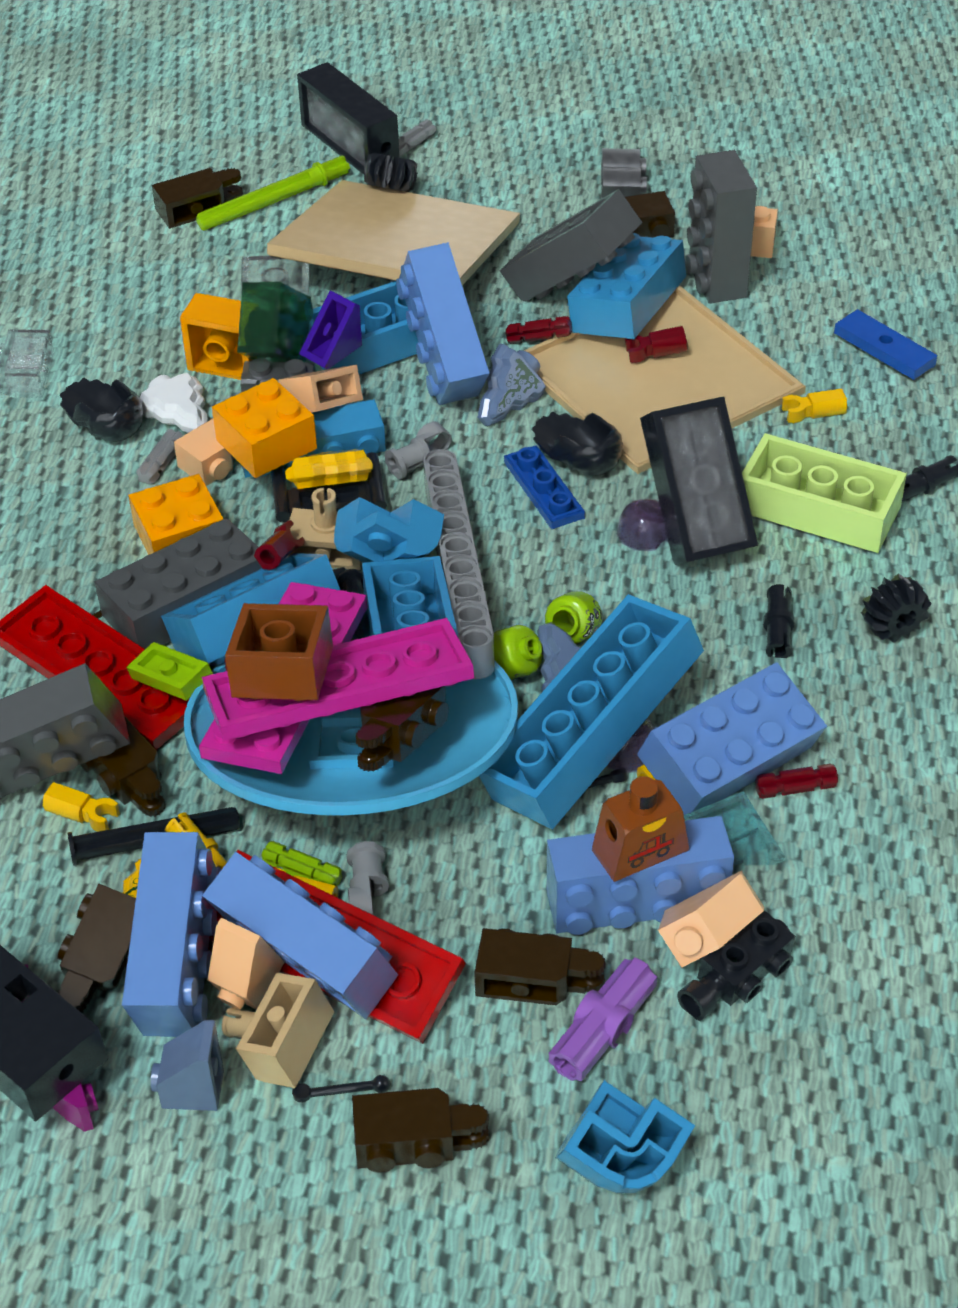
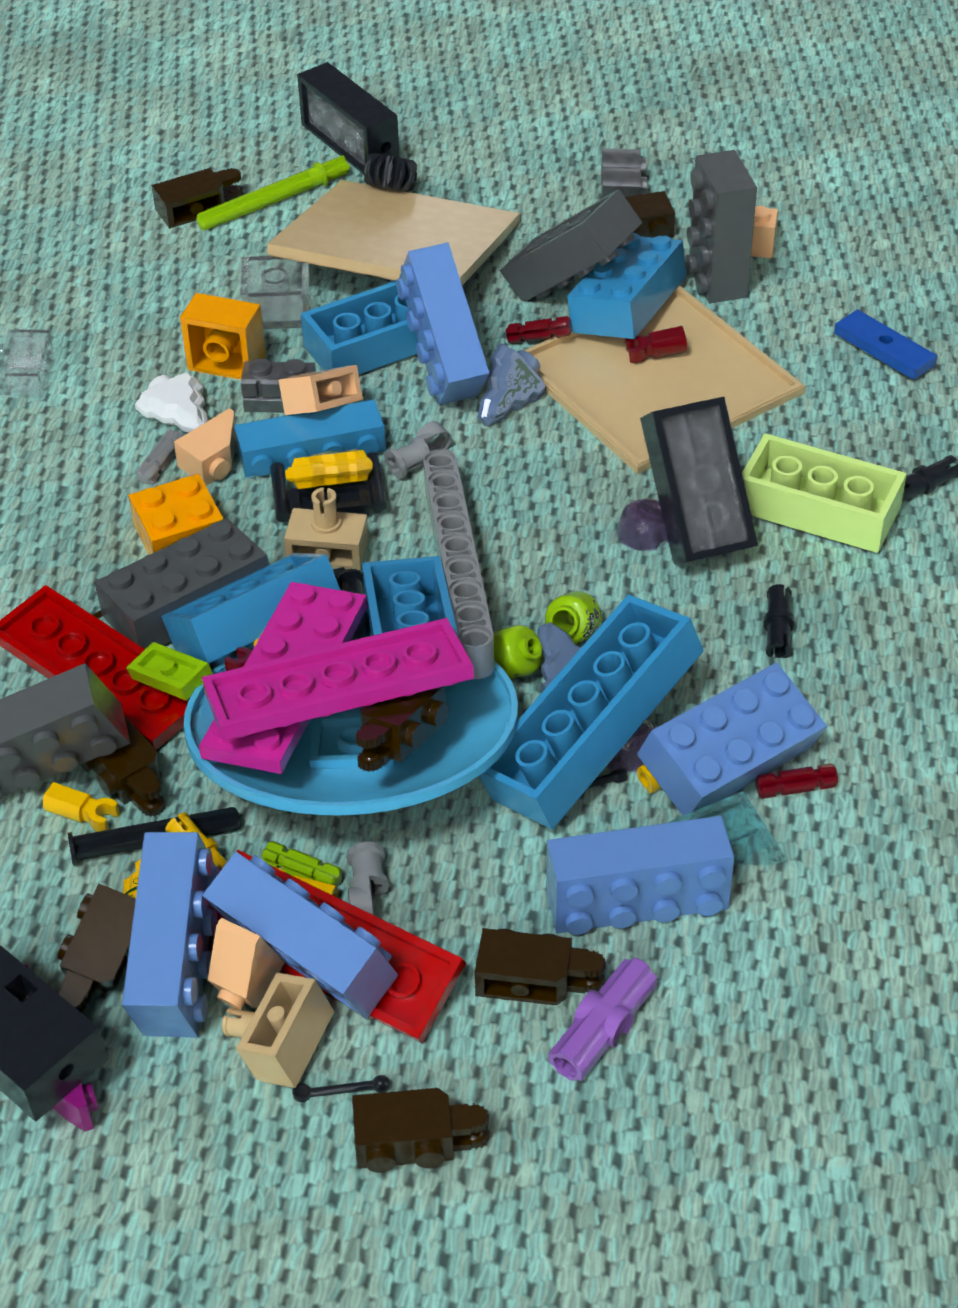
black hair [59,378,144,442] -> none
sand blue slope [151,1020,224,1111] -> none
light orange brick [212,378,317,479] -> none
dark orange brick [225,603,333,701] -> none
clear green brick [237,282,313,363] -> none
dark red bar [254,520,305,570] -> none
dark purple slope [299,290,362,369] -> none
dark azure brick [334,497,444,562] -> none
light grey axle [399,119,436,157] -> none
blue tile [504,445,585,530] -> none
black hair [532,412,623,476] -> none
dark azure brick [555,1080,695,1193] -> none
dark orange torso [592,776,689,882] -> none
light nougat slope [658,871,765,968] -> none
black brick [677,910,796,1021] -> none
yellow bar [782,388,847,423] -> none
black gear [861,573,932,643] -> none

